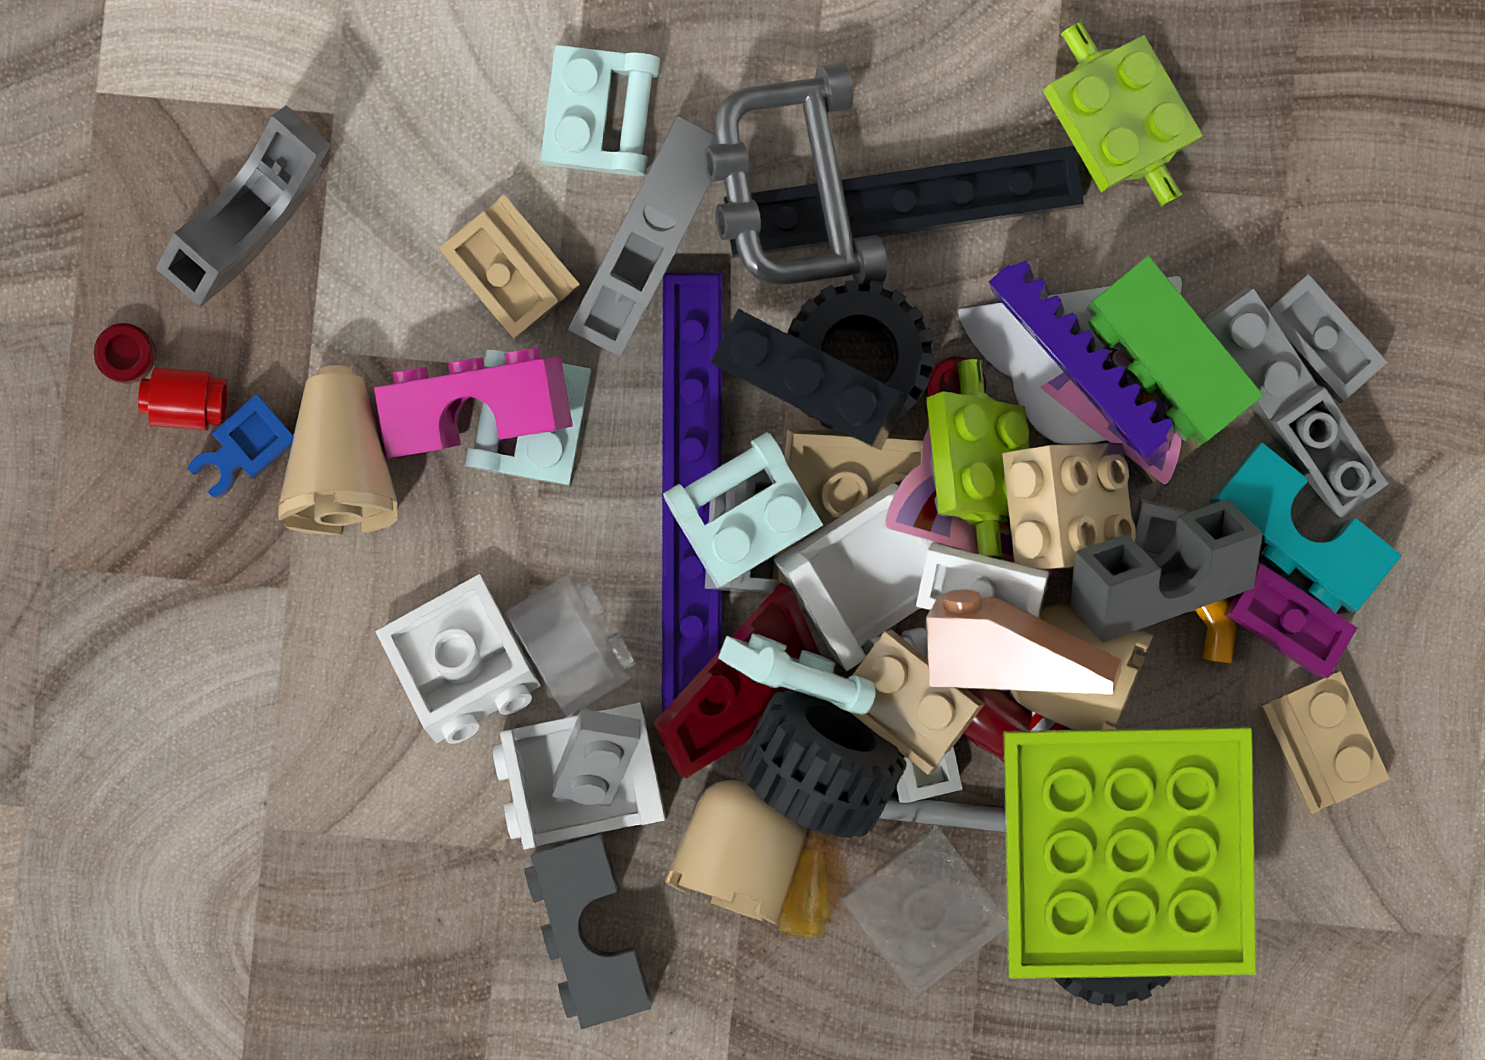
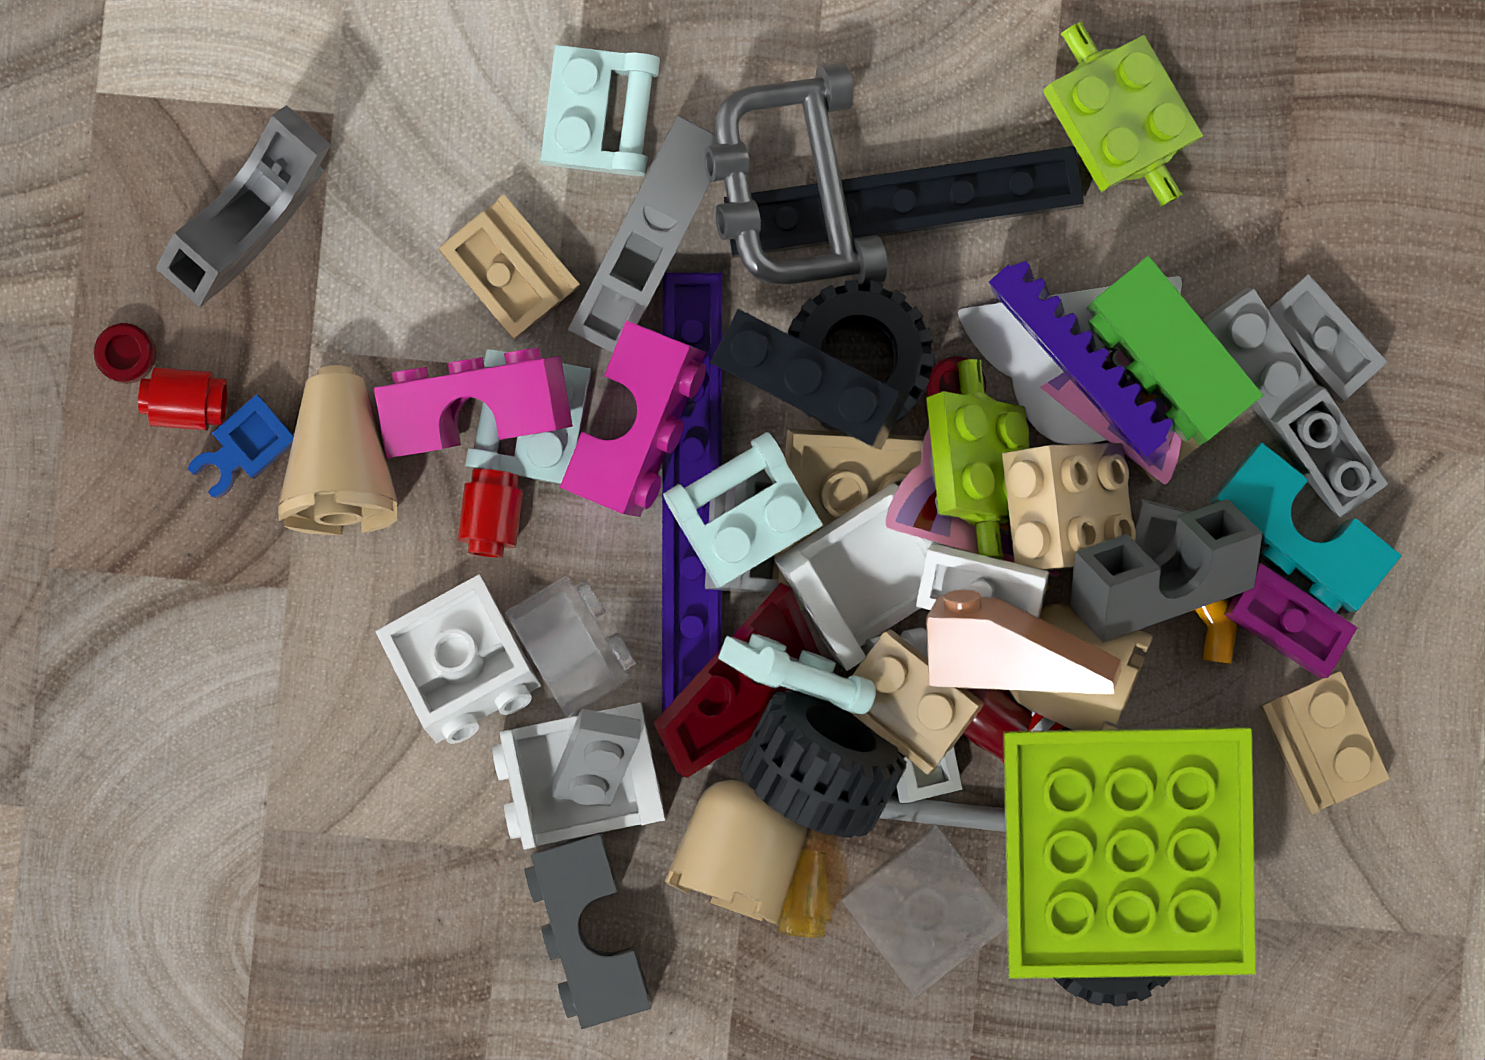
none -> red brick [457,469,523,558]
none -> dark pink arch [560,320,706,517]

